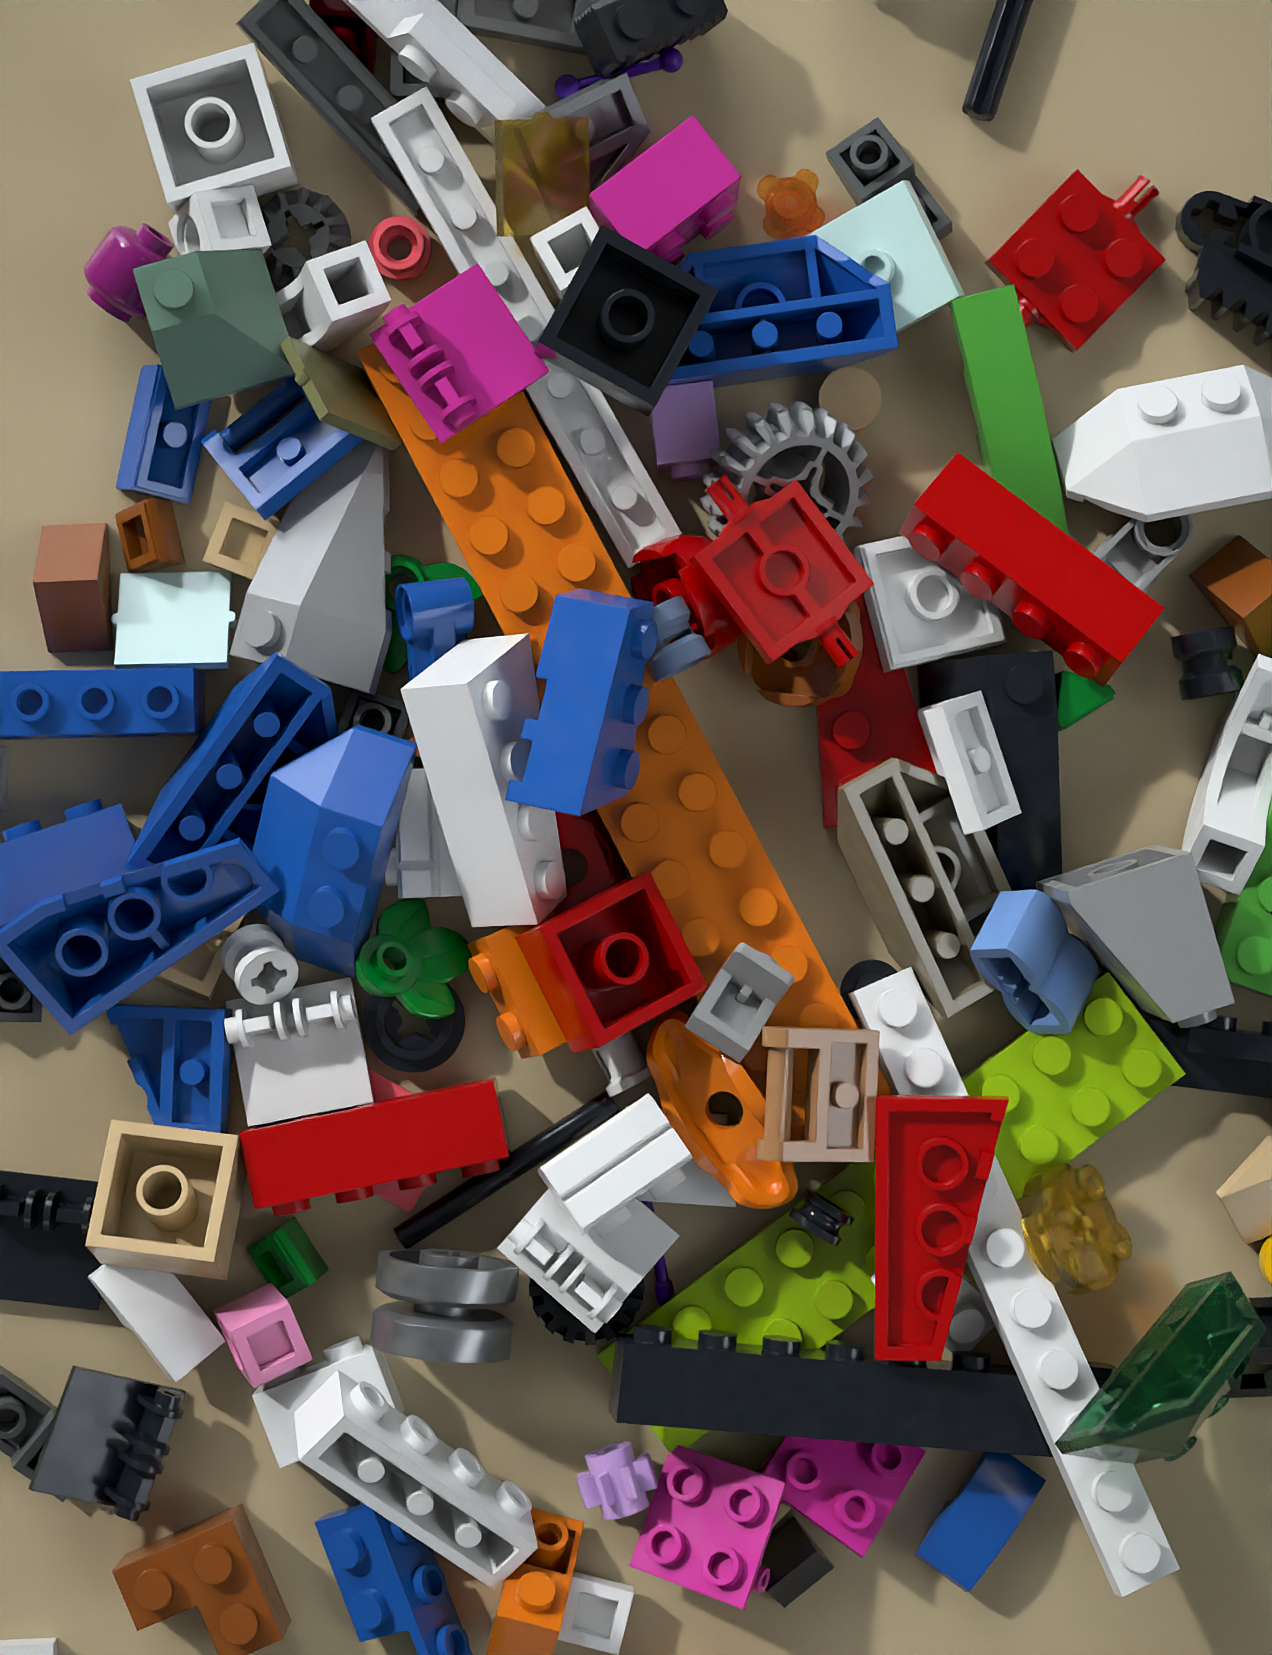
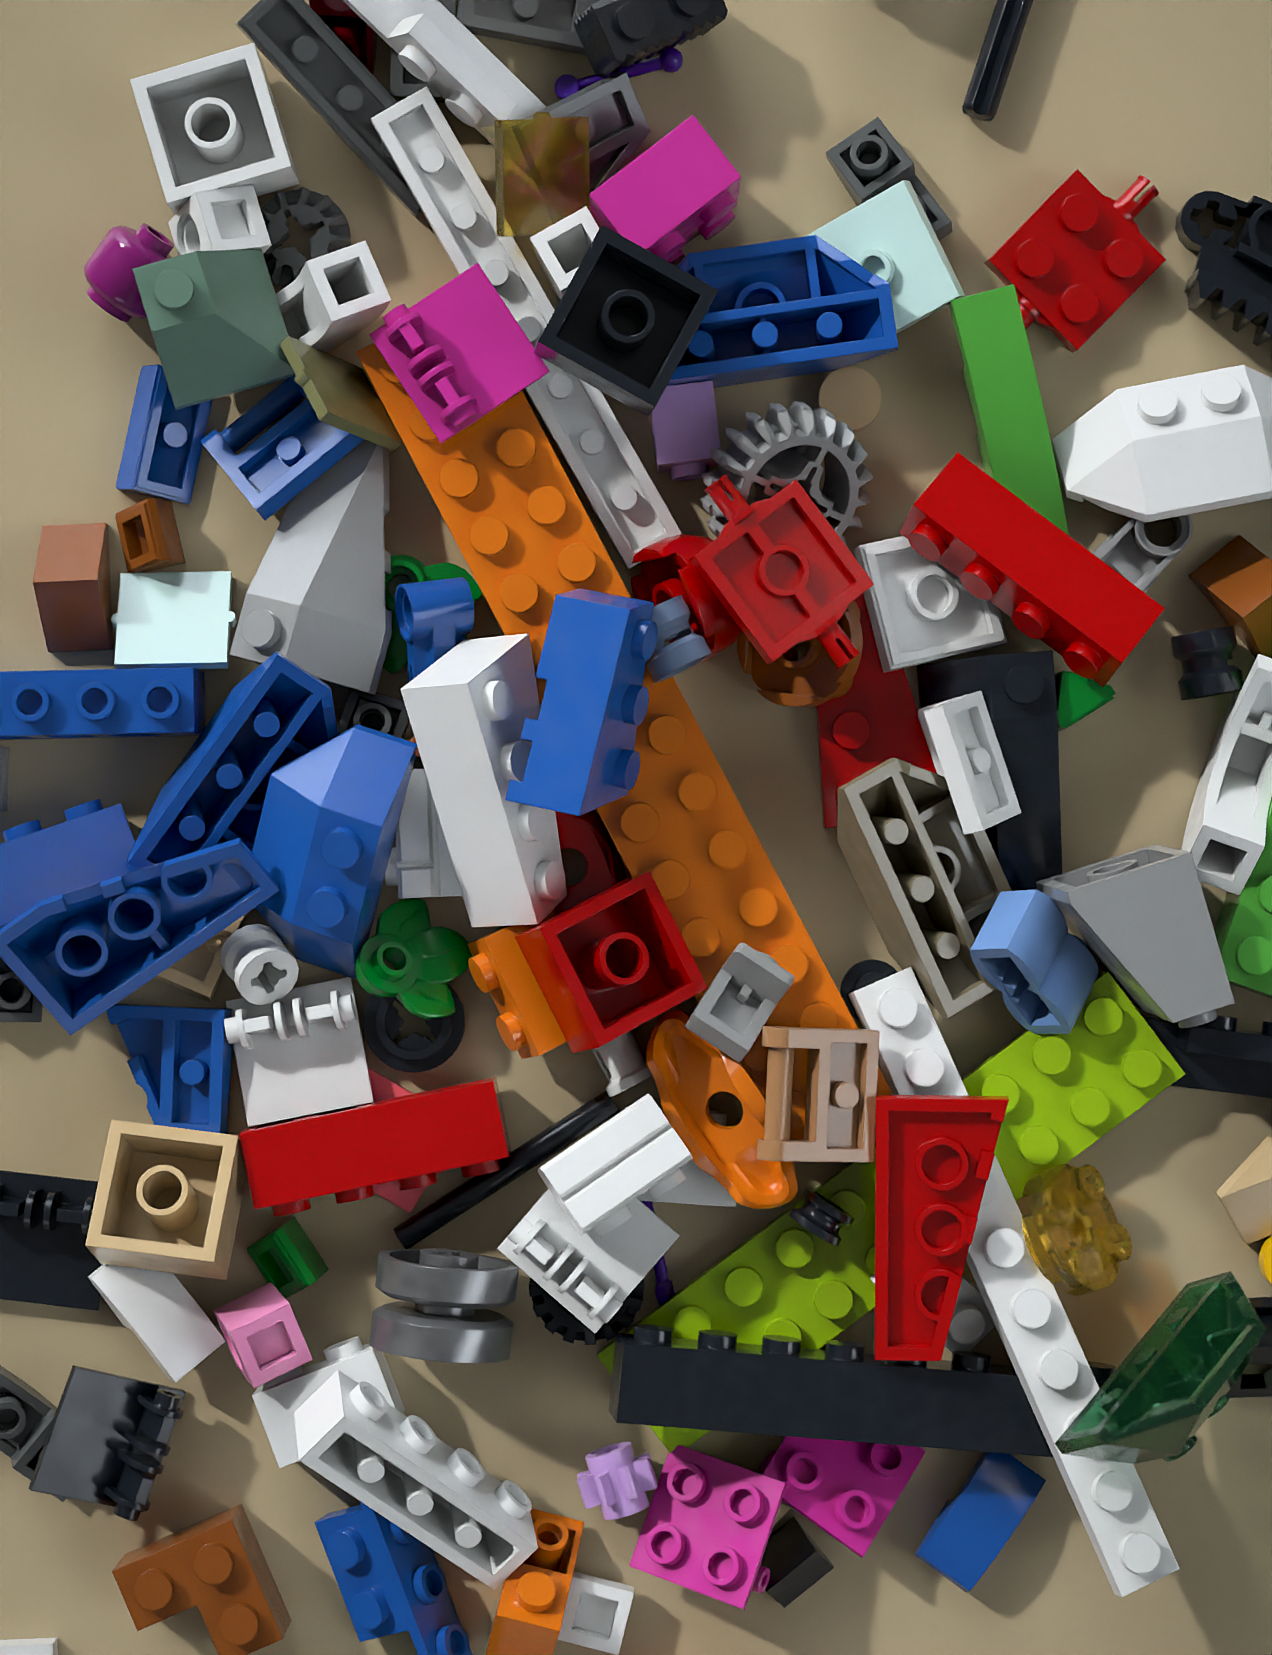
tan plate [202,501,280,581] -> none
coral plate [368,216,432,281] -> none
clear orange plate [757,169,825,238] -> none

